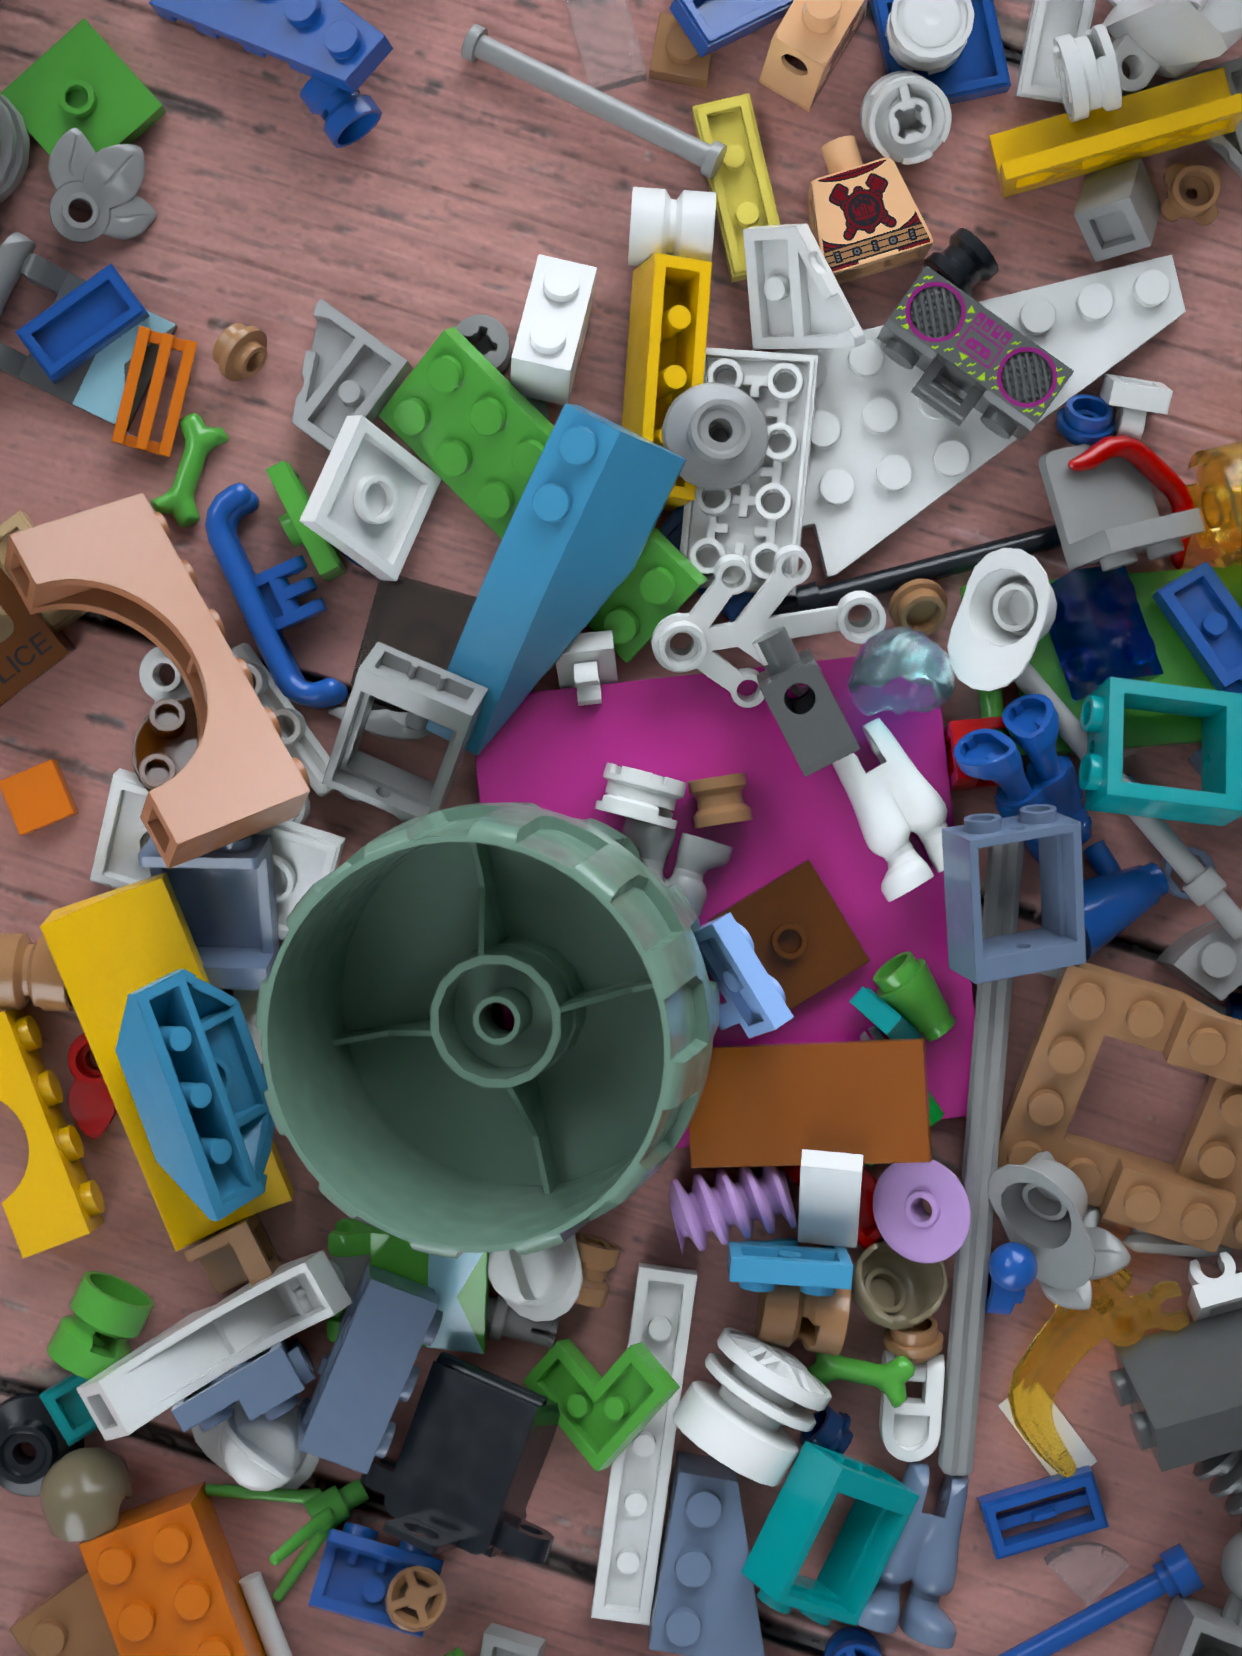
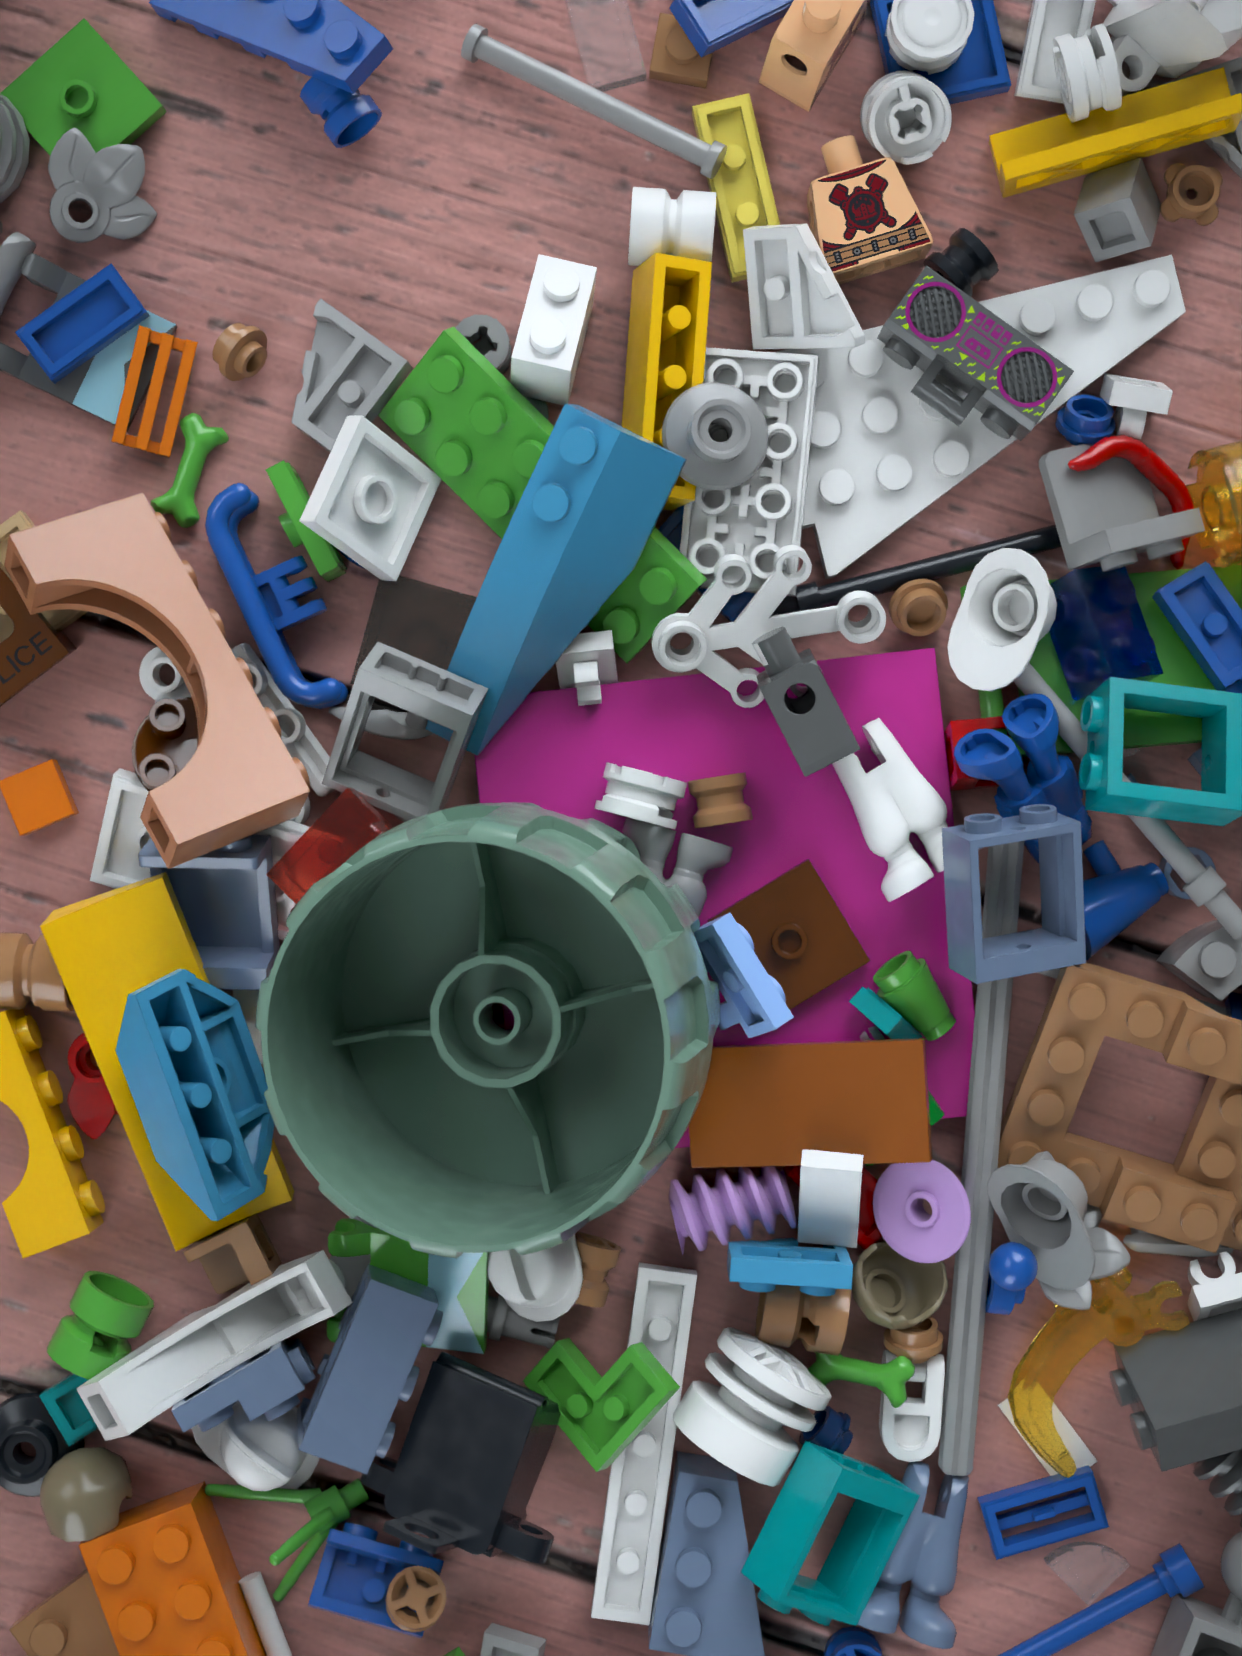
clear light blue hair [847,626,955,716] -> none
none -> clear red panel [266,787,393,912]

